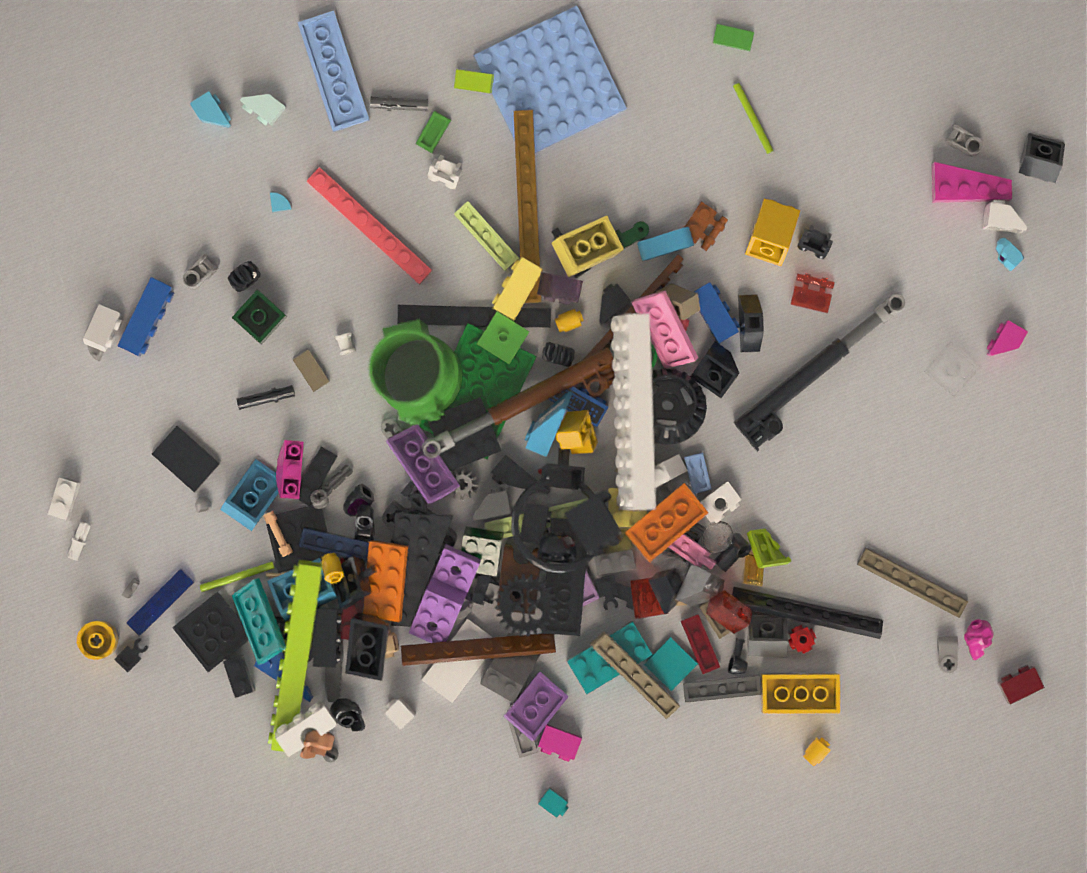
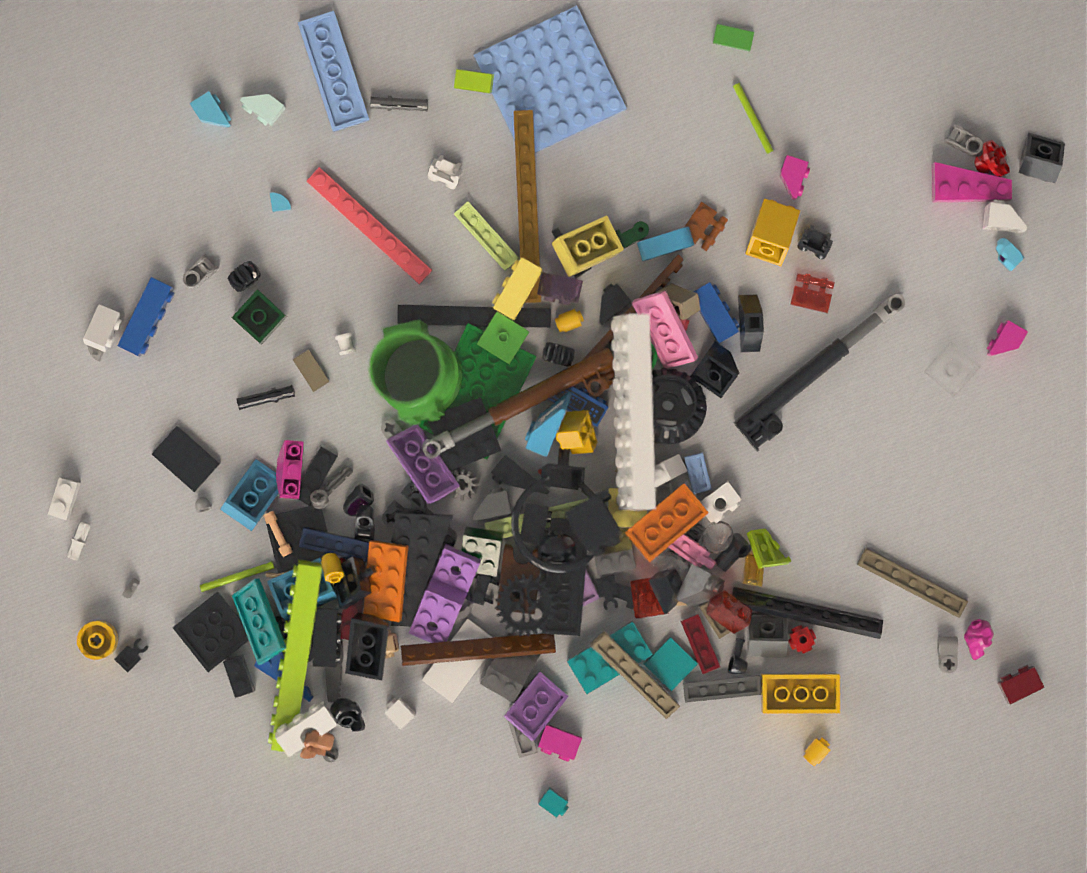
clear blue plate [126,569,195,637] -> none
bright green tile [416,111,451,154] -> none
none -> dark pink slope [780,155,810,200]
none -> red plate [974,140,1010,177]

